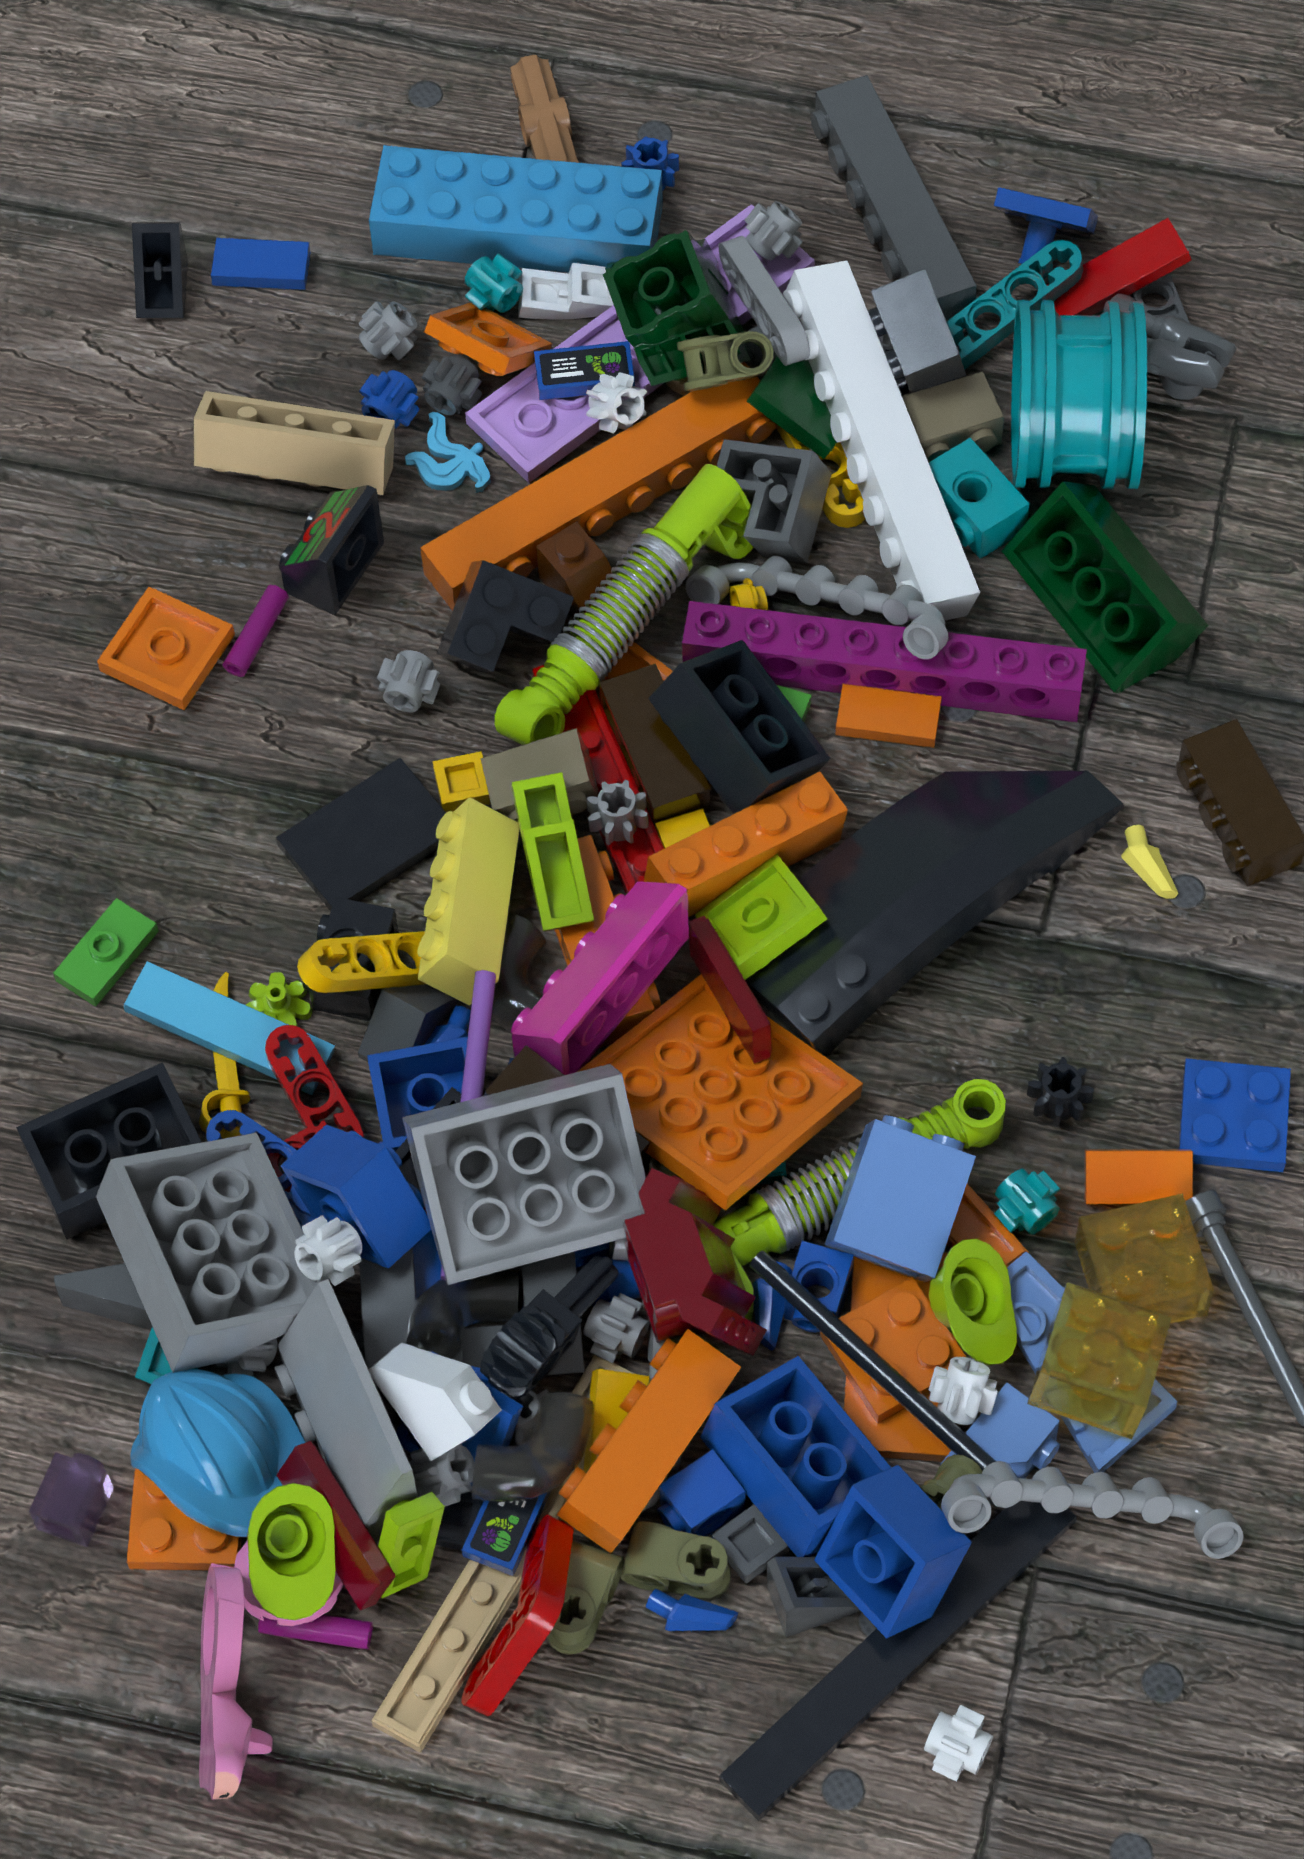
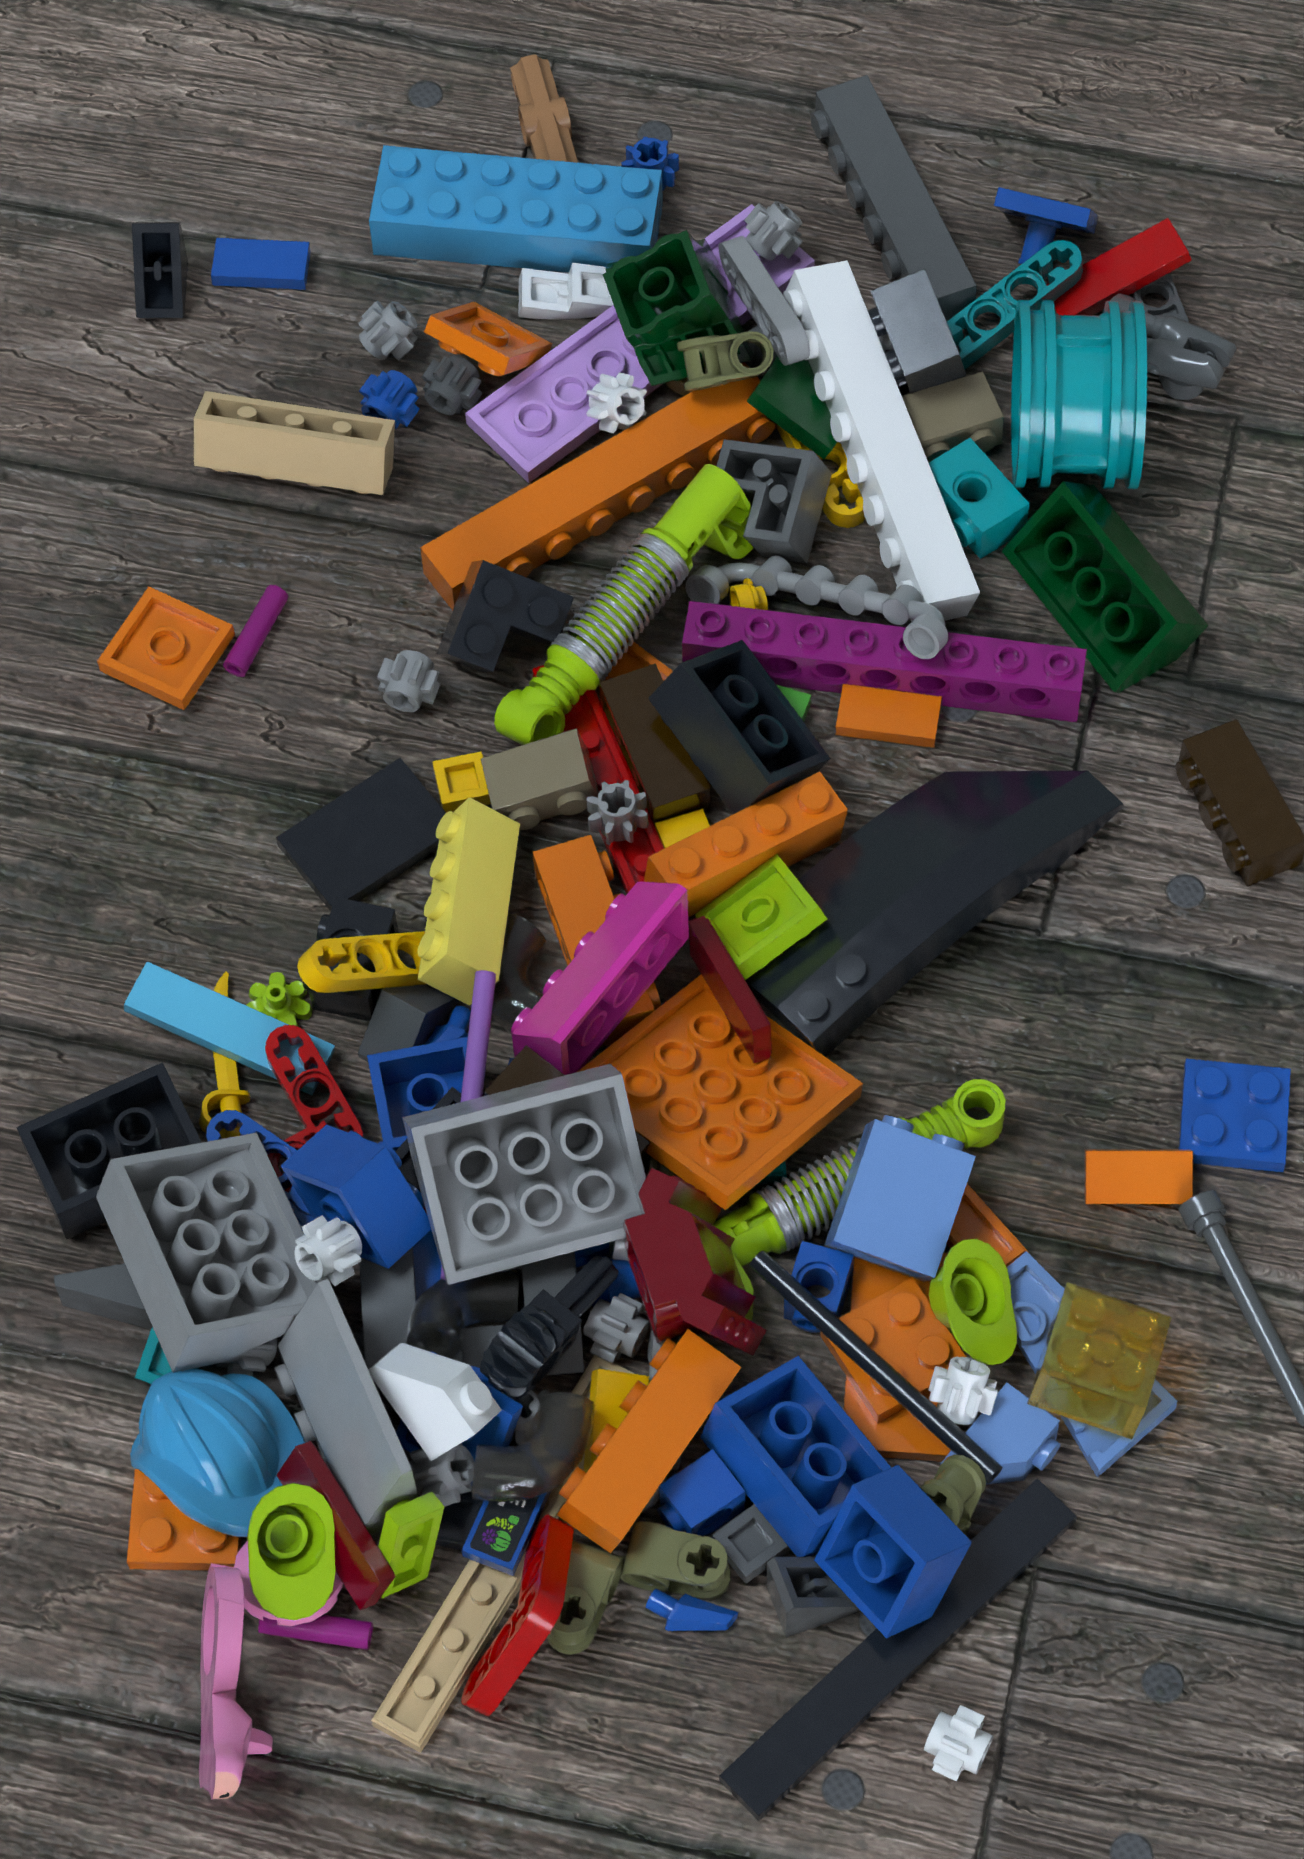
clear purple brick [29,1452,113,1547] -> none
bright green plate [53,898,159,1007] -> none
black slope [279,485,384,616] -> none
medium azure piece [405,412,491,493] -> none
teal gear [465,254,523,313] -> none
lime slope [511,772,594,932] -> none
tile [534,341,635,400] -> none
reddish brown slope [536,521,613,620] -> none
blue bar [752,1261,792,1351] -> none
light grey bar [941,1461,1243,1559] -> none
teal gear [994,1168,1060,1235] -> none
black gear [1027,1057,1094,1127] -> none
clear yellow brick [1075,1193,1214,1337] -> none
light yellow bar [1121,825,1179,899] -> none

